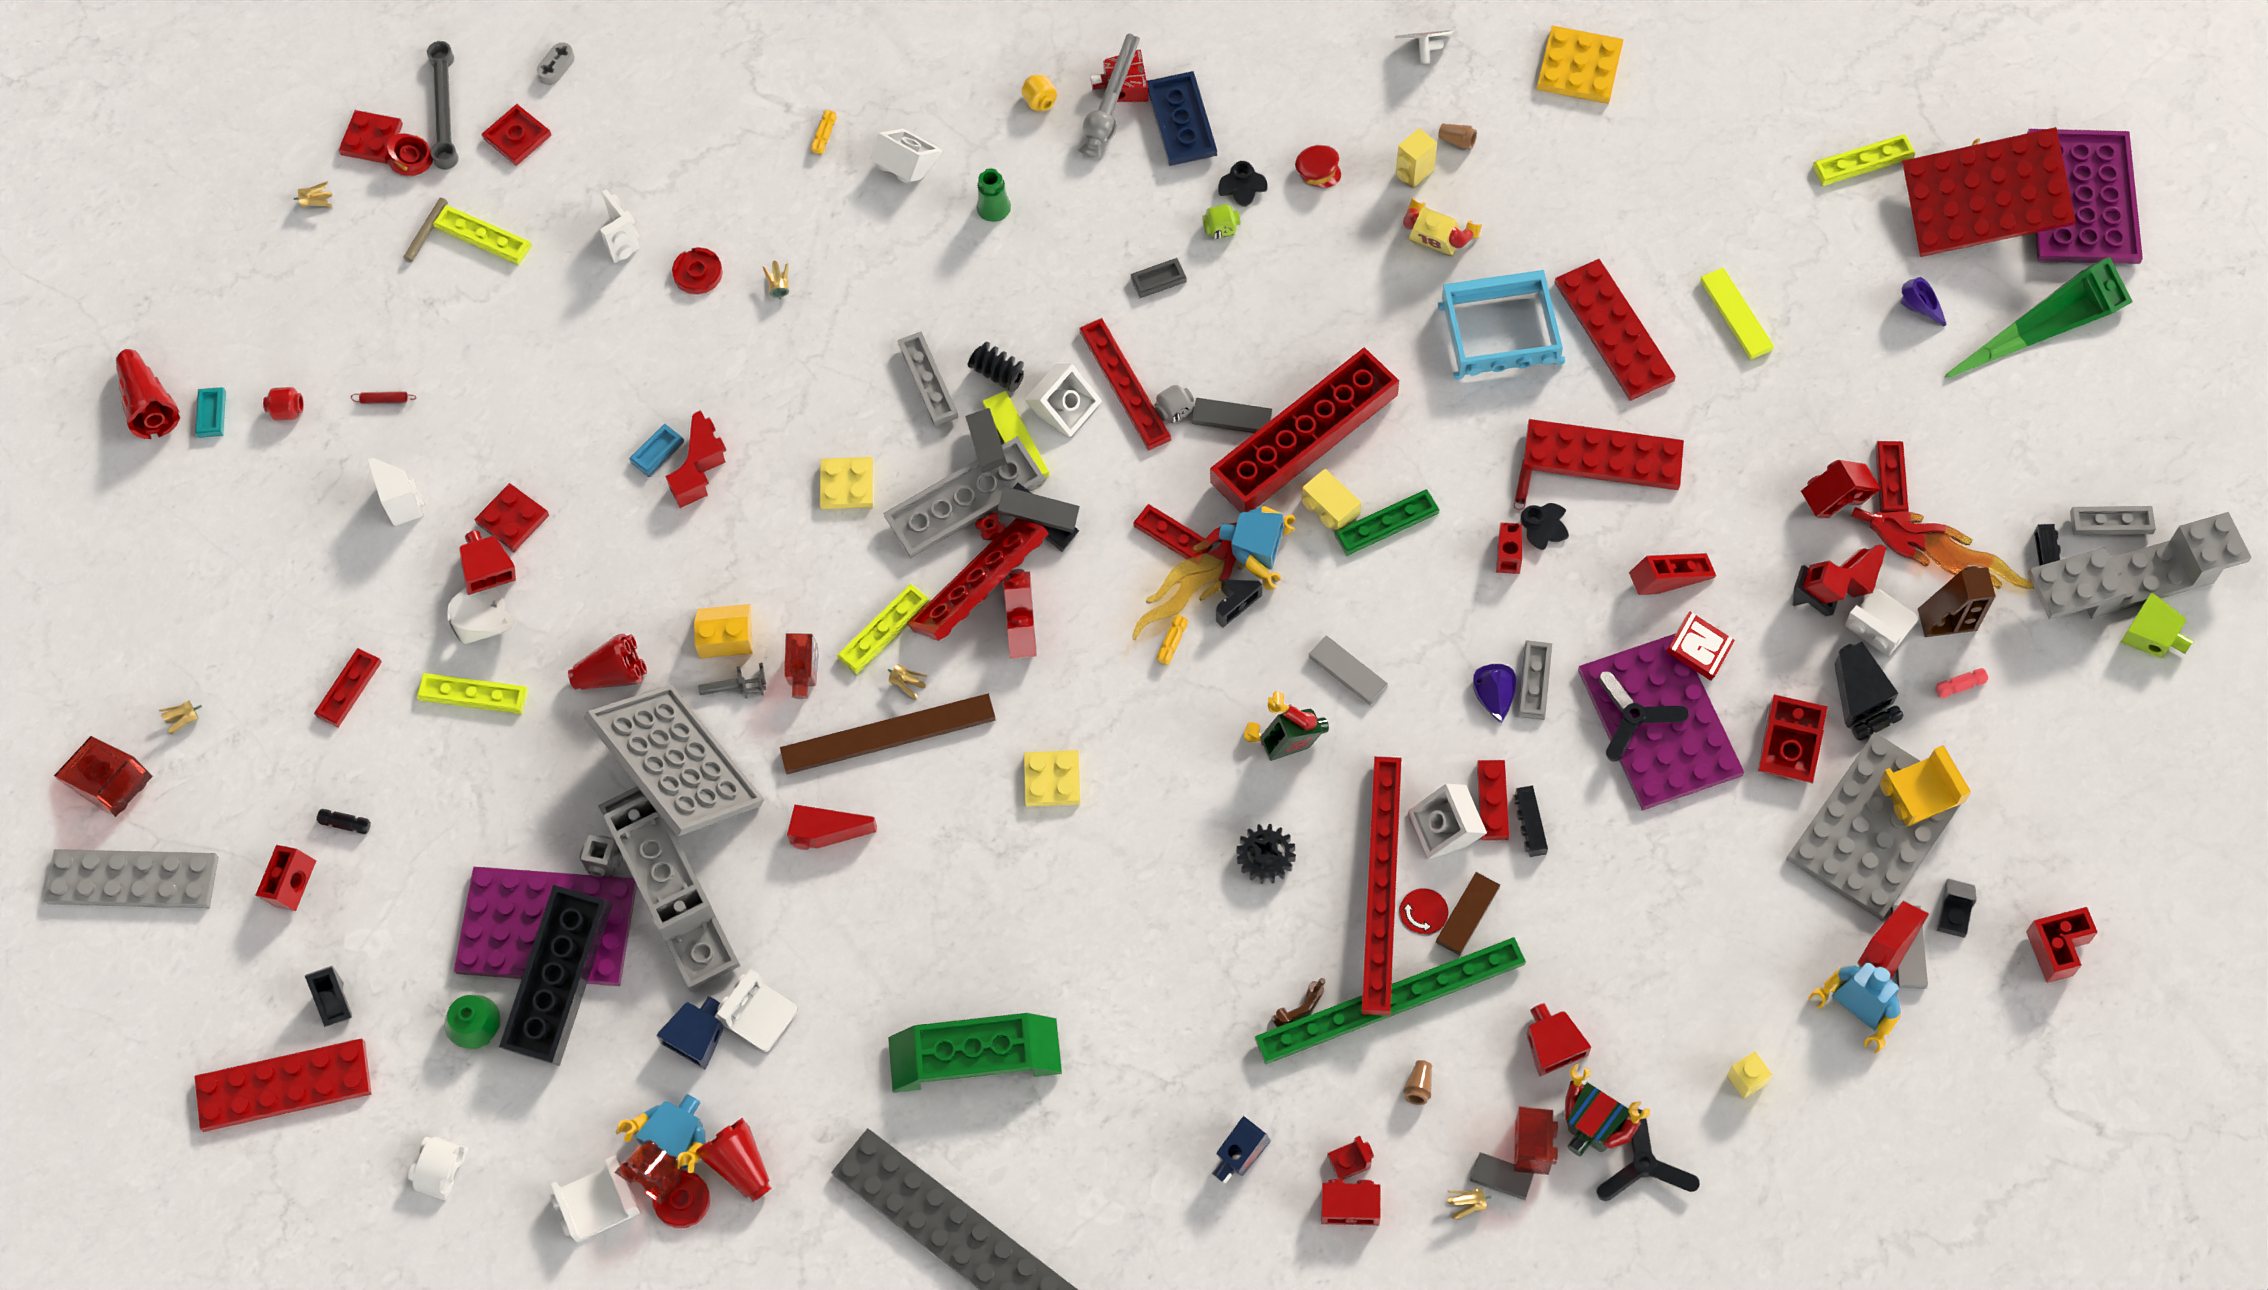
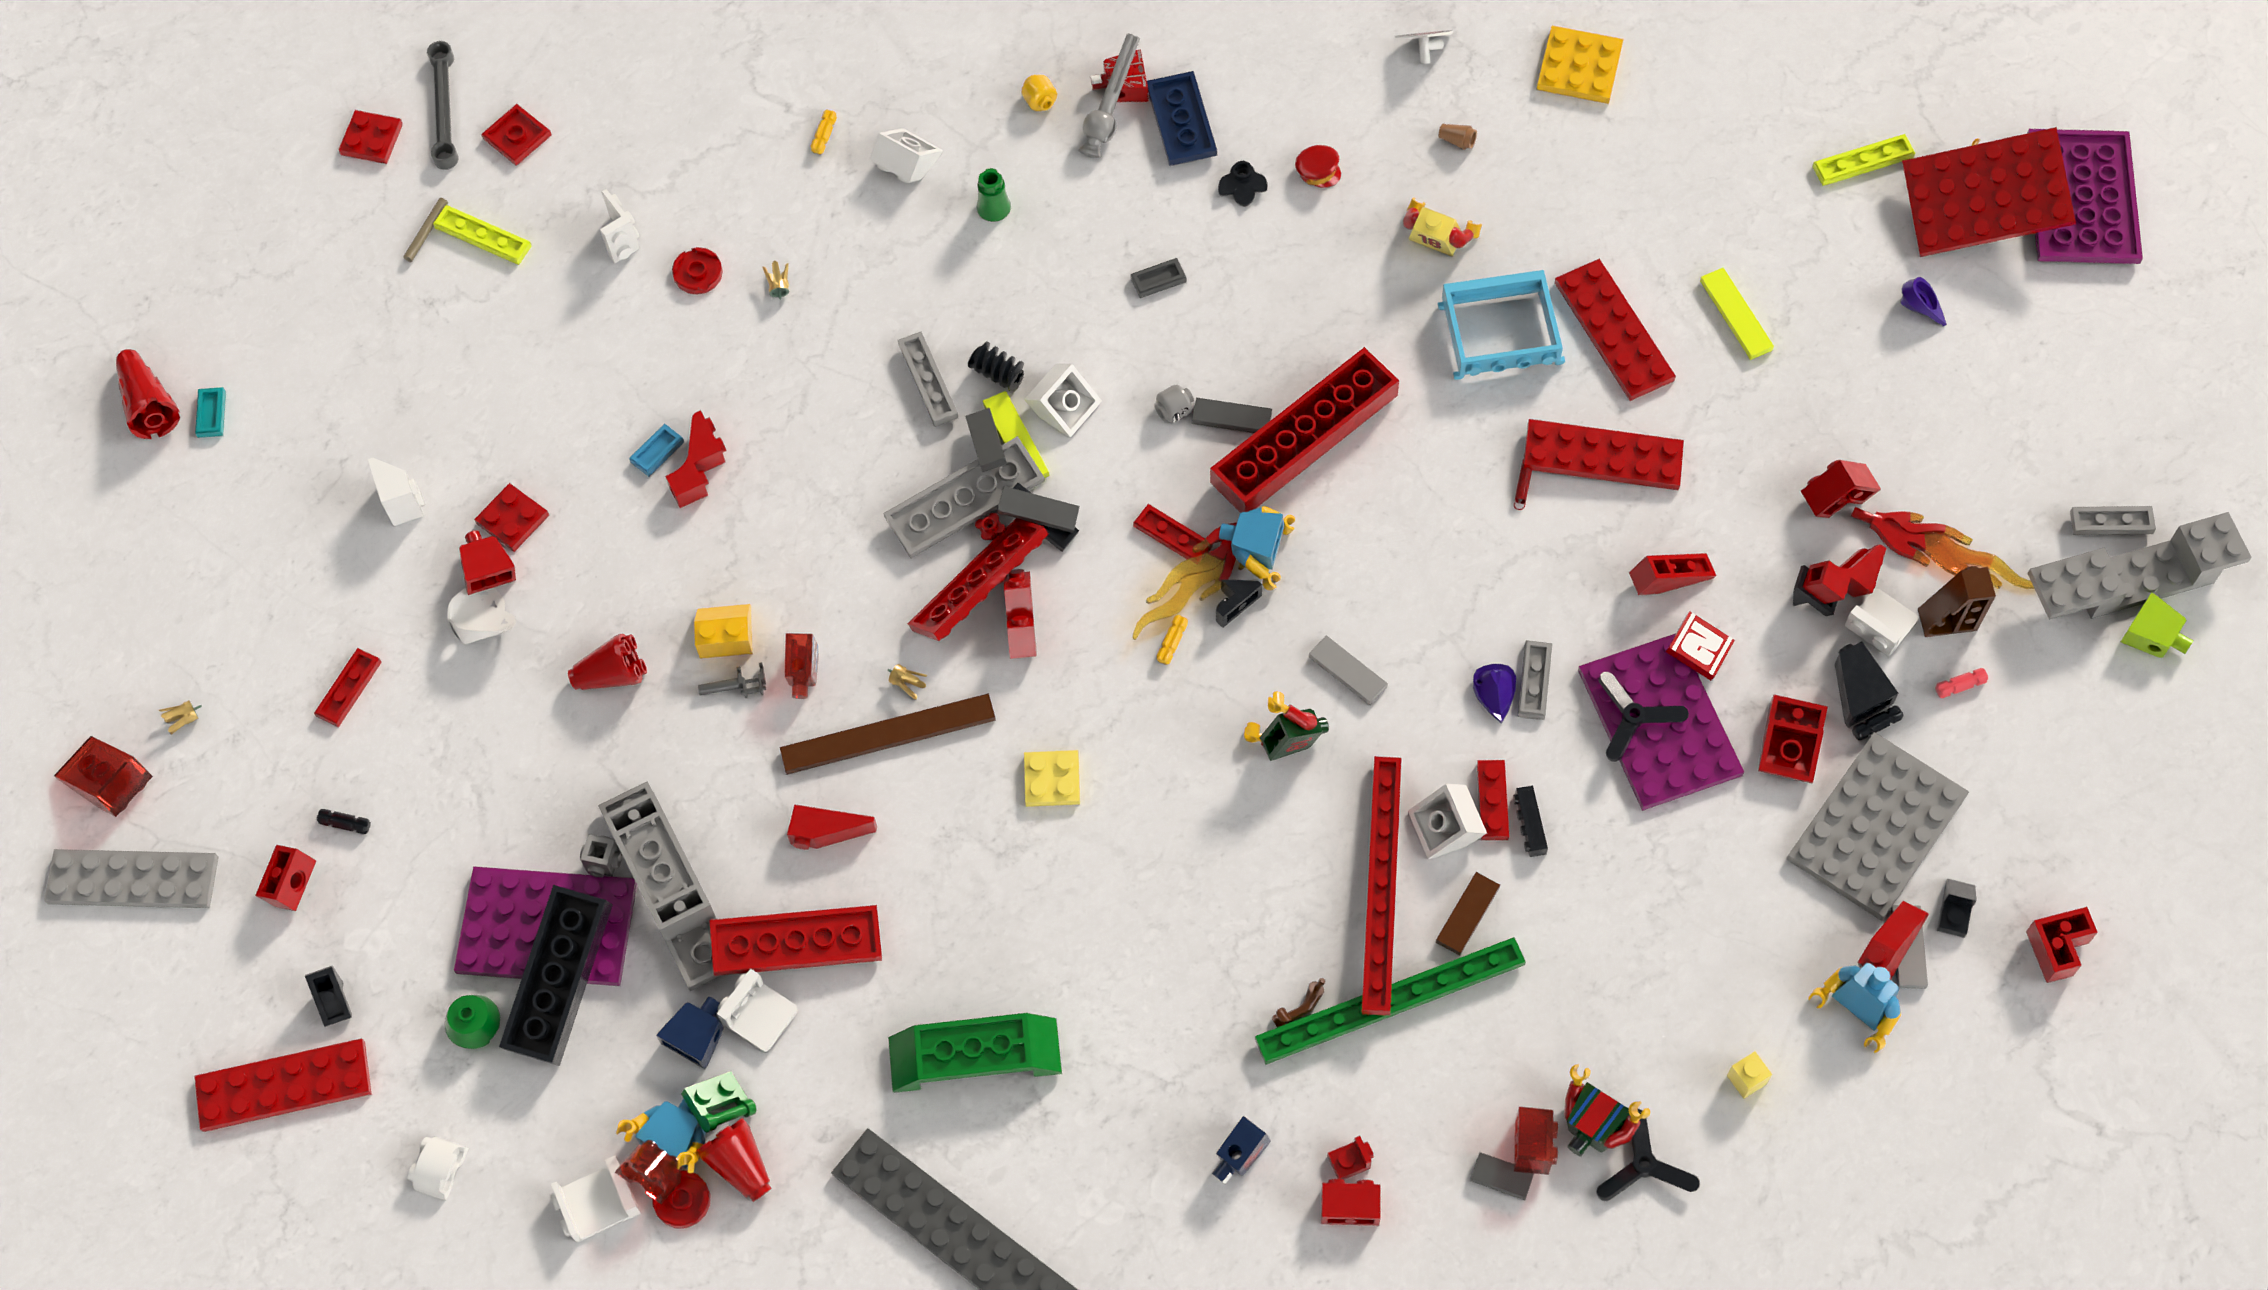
red head [263,387,304,421] -> none
pearl gold piece [293,181,332,208] -> none
red piece [351,391,416,404] -> none
red piece [386,133,433,176] -> none
neon yellow tile [417,673,528,714] -> none
light grey beam [537,42,575,85] -> none
light grey plate [584,684,764,837] -> none
light yellow plate [820,457,873,509] -> none
neon yellow tile [837,583,930,675] -> none
red tile [1079,318,1171,451] -> none
lime head [1202,204,1241,239] -> none
black gear [1236,824,1296,884] -> none
light yellow brick [1302,469,1361,531] -> none
green tile [1334,489,1439,556] -> none
light yellow brick [1396,128,1437,188] -> none
red sticker [1400,888,1448,934] -> none
medium nougat cone [1403,1060,1432,1105] -> none
pearl gold piece [1447,1187,1492,1220] -> none
red leg [1496,522,1522,574] -> none
black plate [1520,503,1569,550] -> none
red torso [1526,1003,1591,1077] -> none
red tile [1875,441,1909,513] -> none
yellow panel [1880,745,1971,827] -> none
green plate [1945,257,2133,378] -> none
black piece [2034,524,2061,566] -> none
none -> plate [681,1071,756,1133]
none -> red plate [710,905,882,976]

